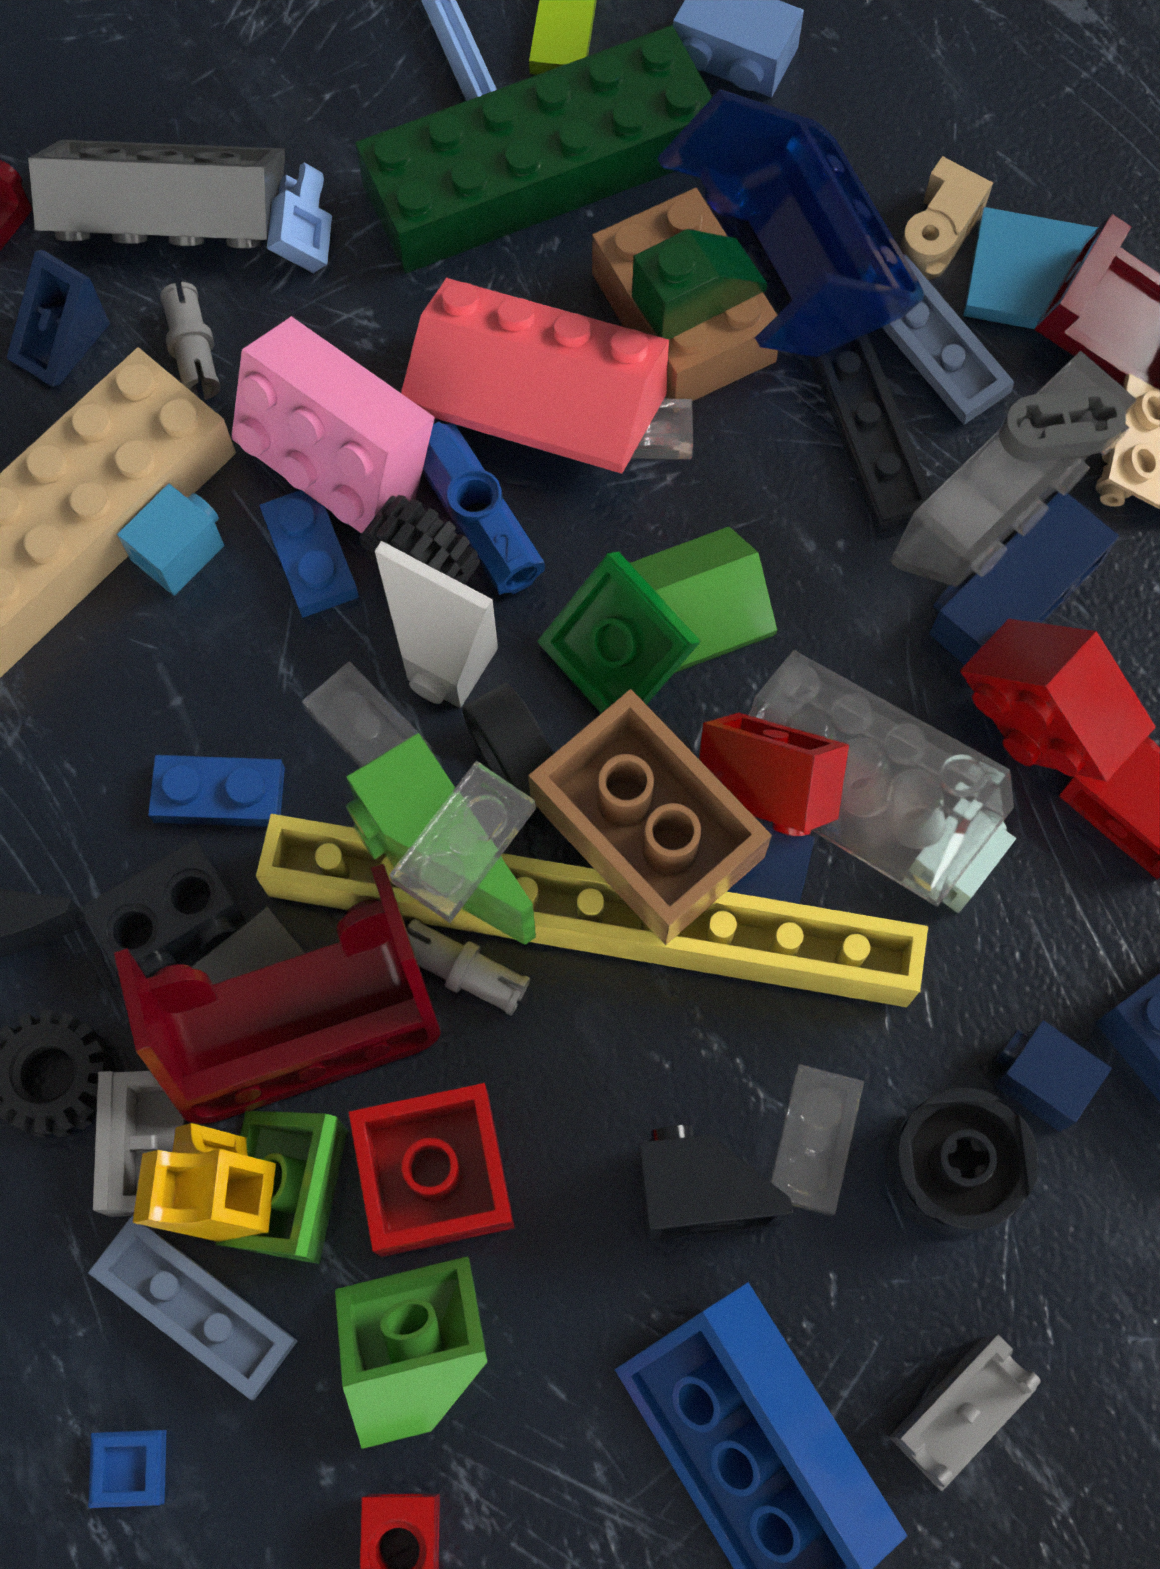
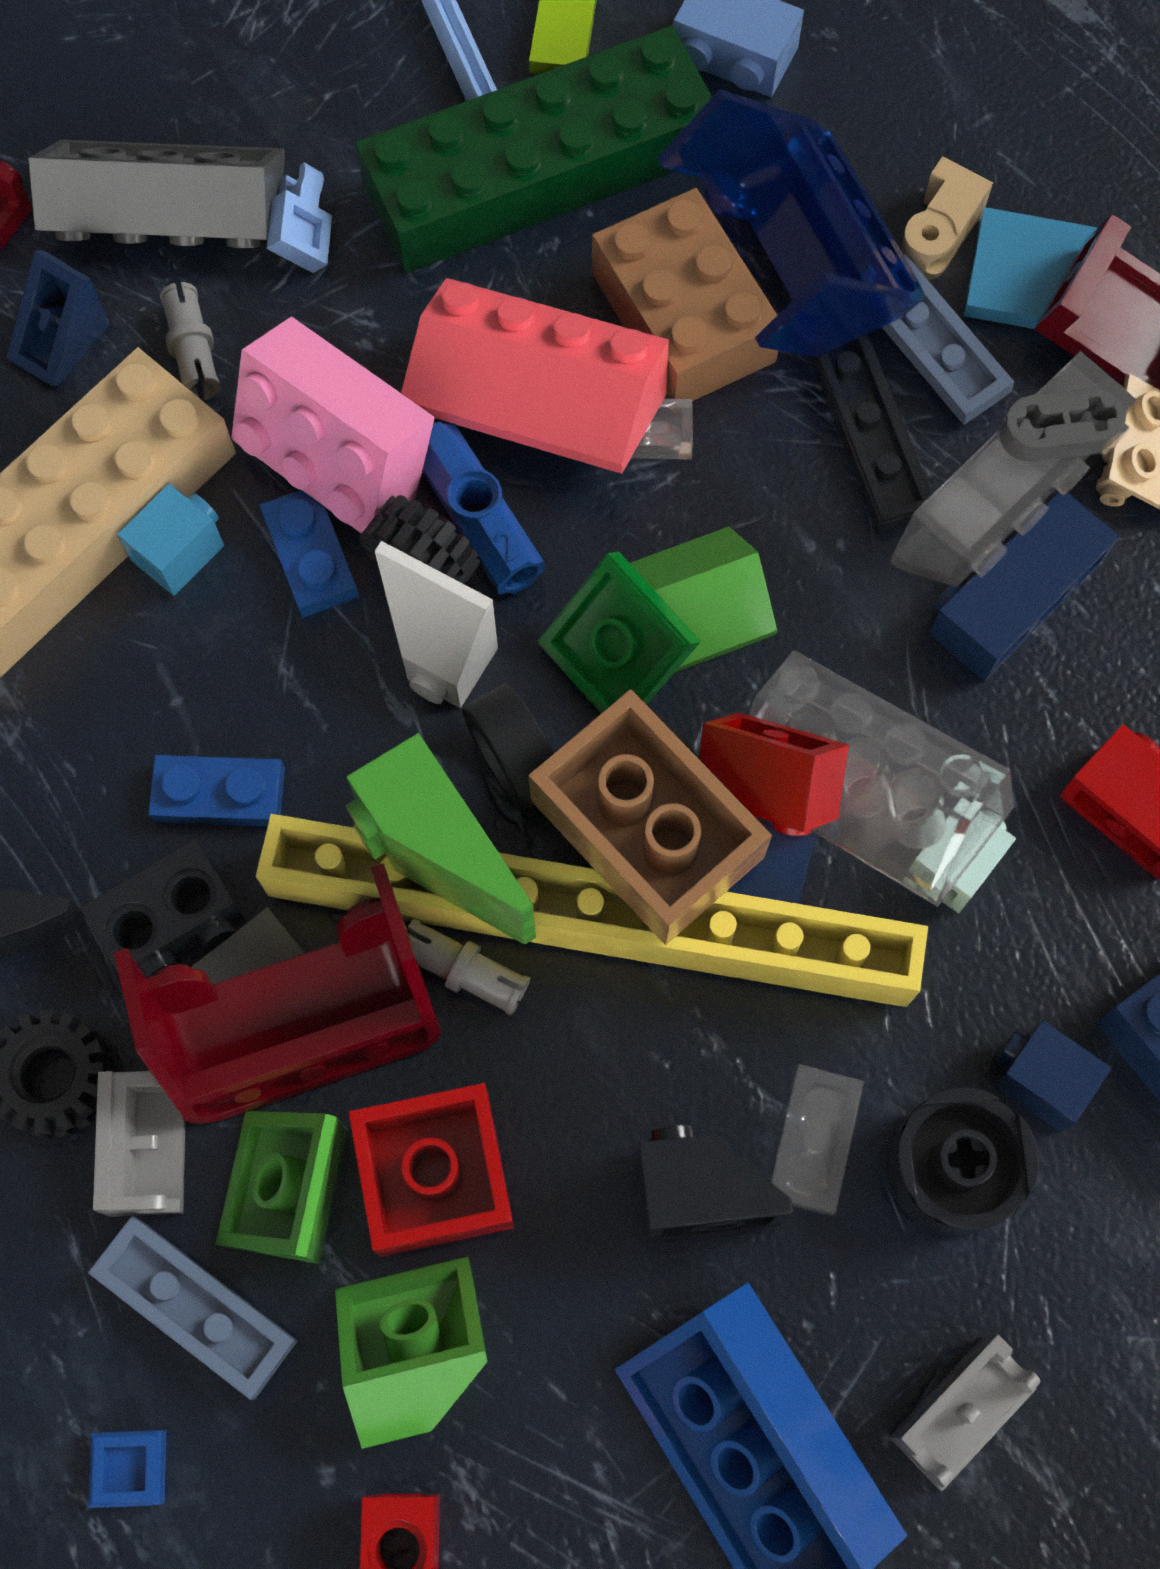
yellow brick [132,1123,276,1242] -> none
clear plate [302,661,435,768] -> none
clear plate [389,761,536,923] -> none
dark green slope [632,229,767,339] -> none
red brick [960,619,1156,782] -> none

